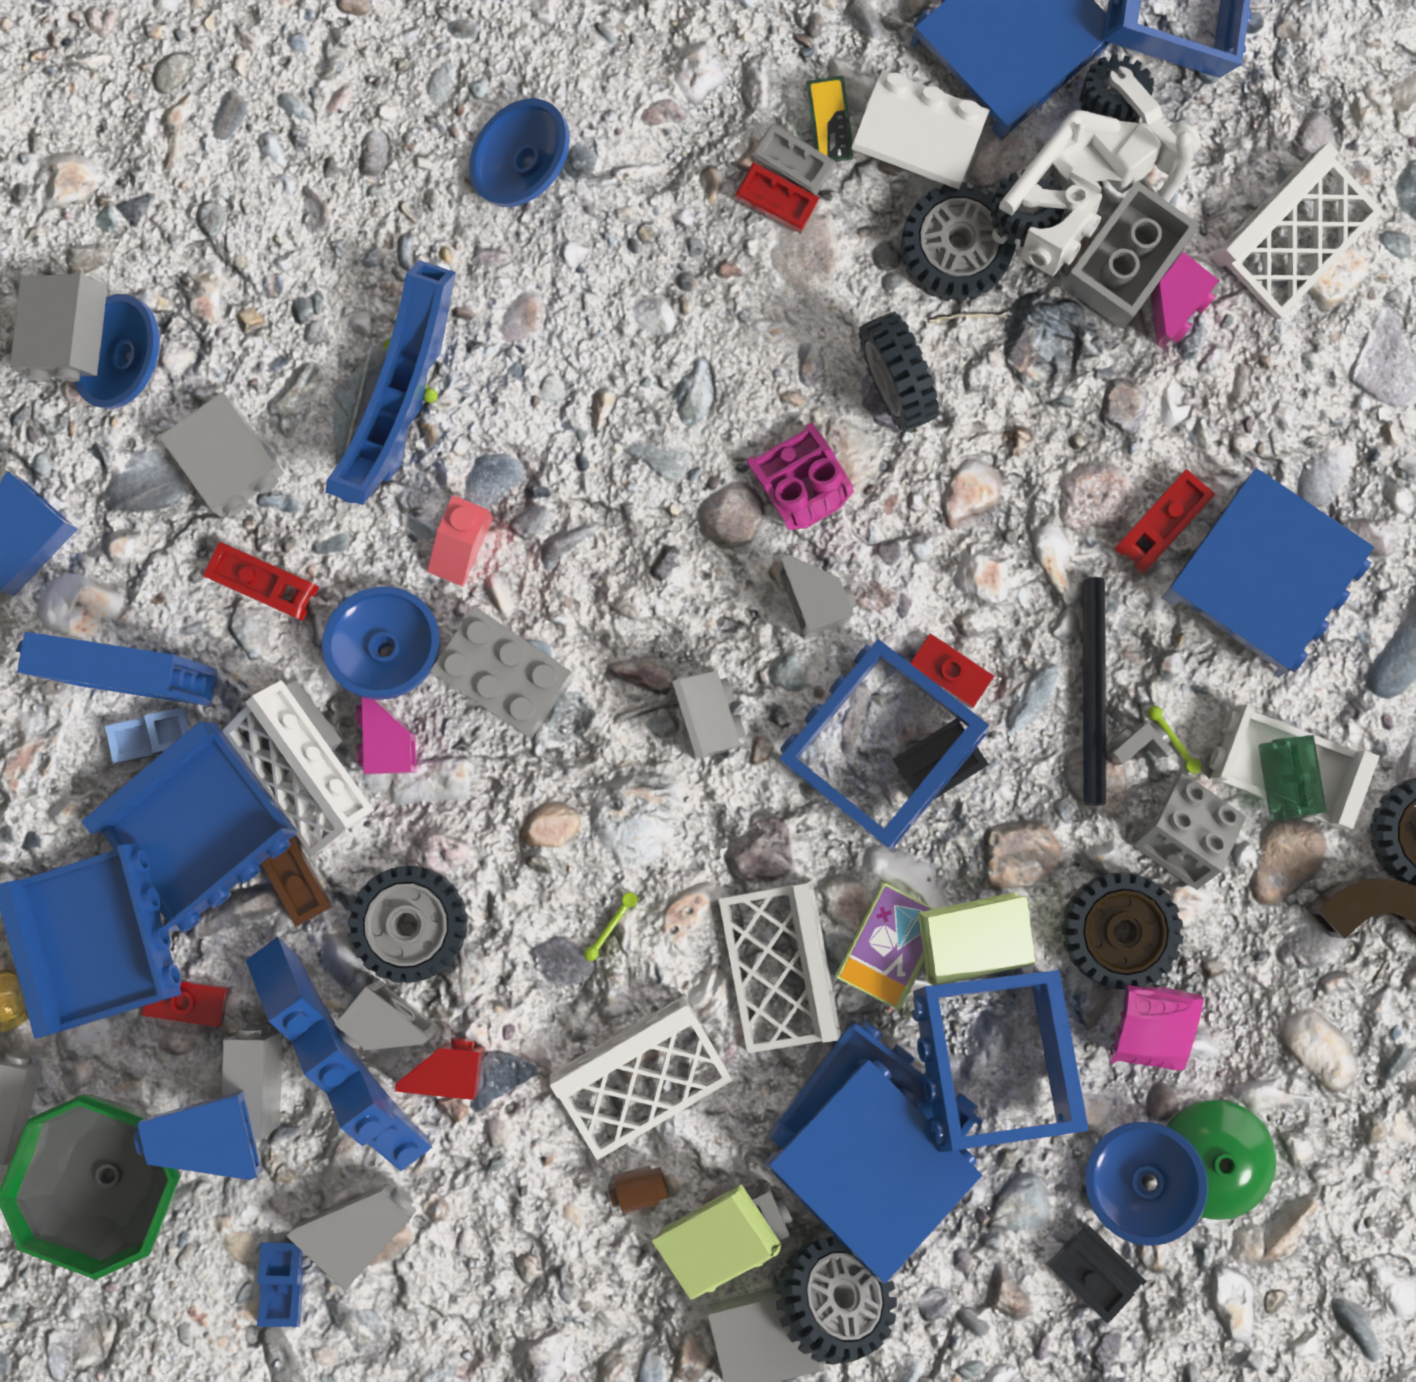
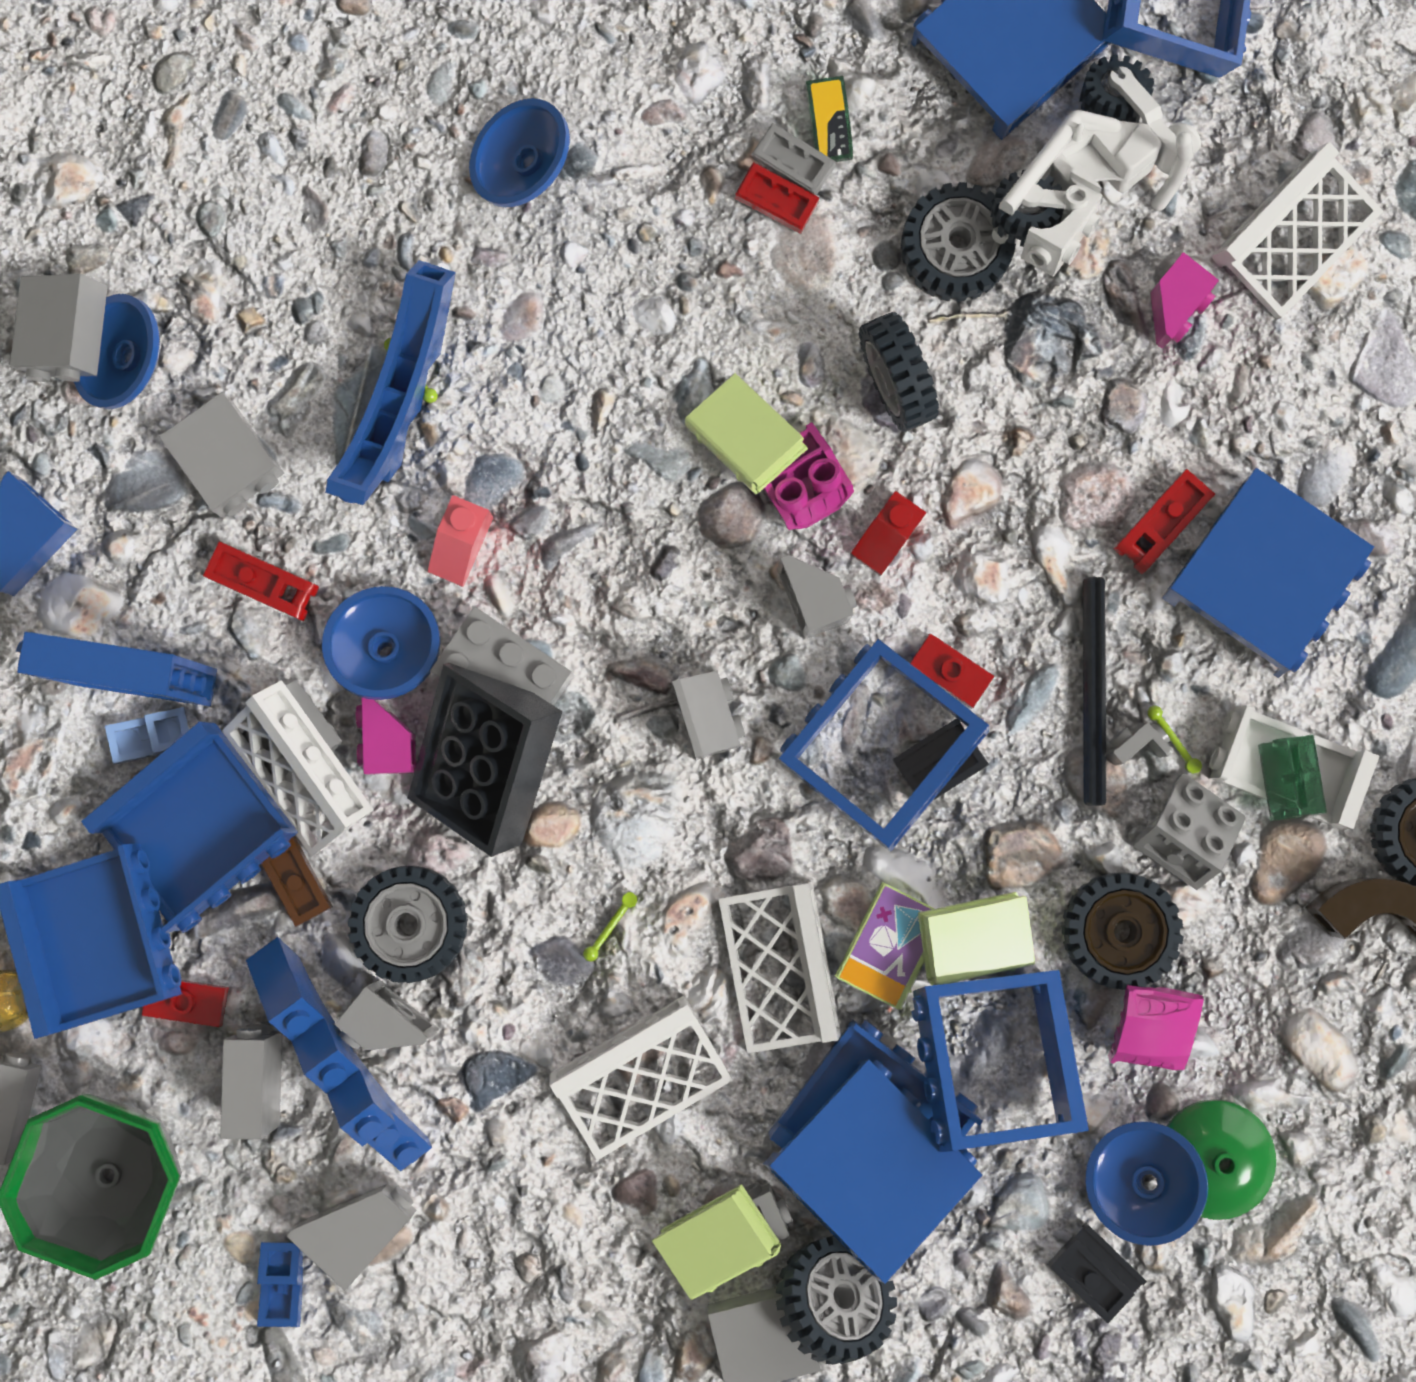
blue slope [134,1091,262,1180] -> none
red slope [394,1038,484,1100] -> none
reddish brown brick [608,1165,668,1214] -> none
white slope [851,70,989,190] -> none
light grey brick [1061,181,1200,329] -> none
none -> black slope [407,663,562,857]
none -> yellowish green piece [685,373,808,494]
none -> red slope [850,490,927,576]

